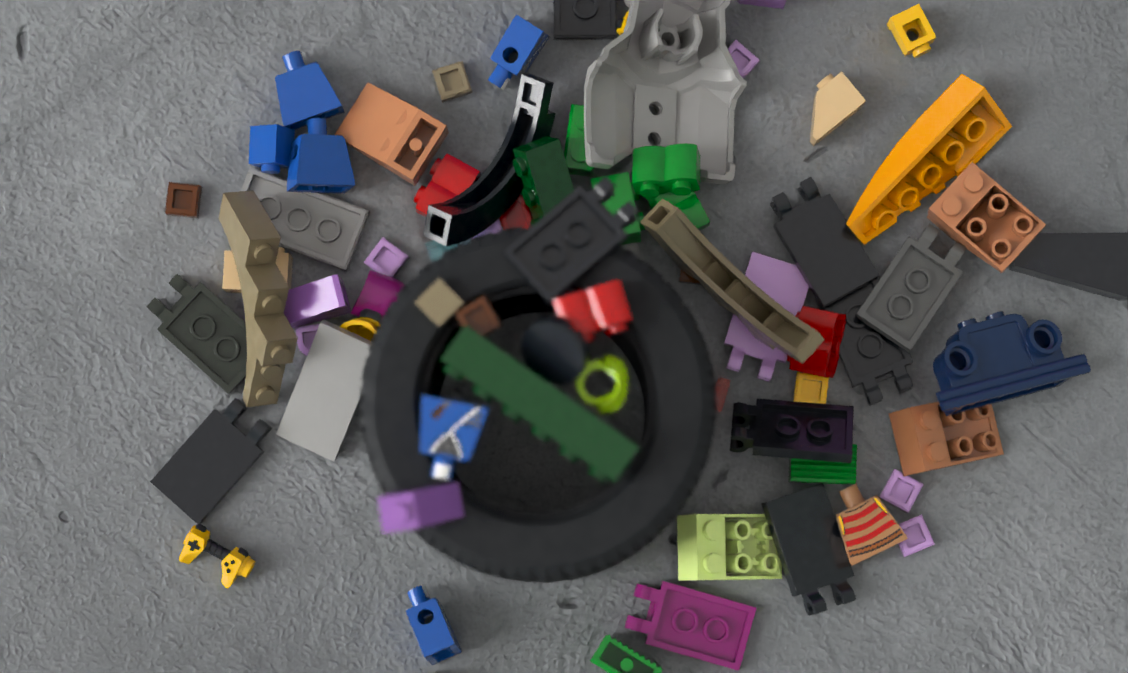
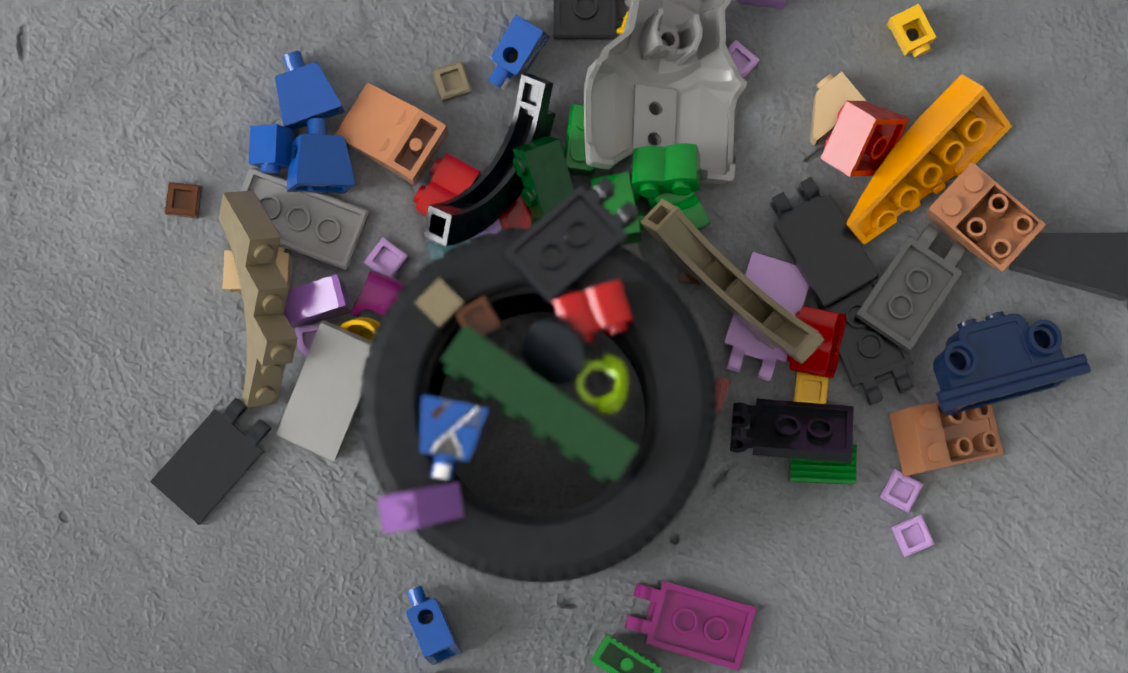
pearl dark grey tile [146,274,247,395] -> none
yellow piece [179,524,256,588] -> none
yellowish green slope [677,514,782,581] -> none
black tile [761,483,856,616] -> none
torso [836,484,908,566] -> none
none -> slope [821,101,909,177]

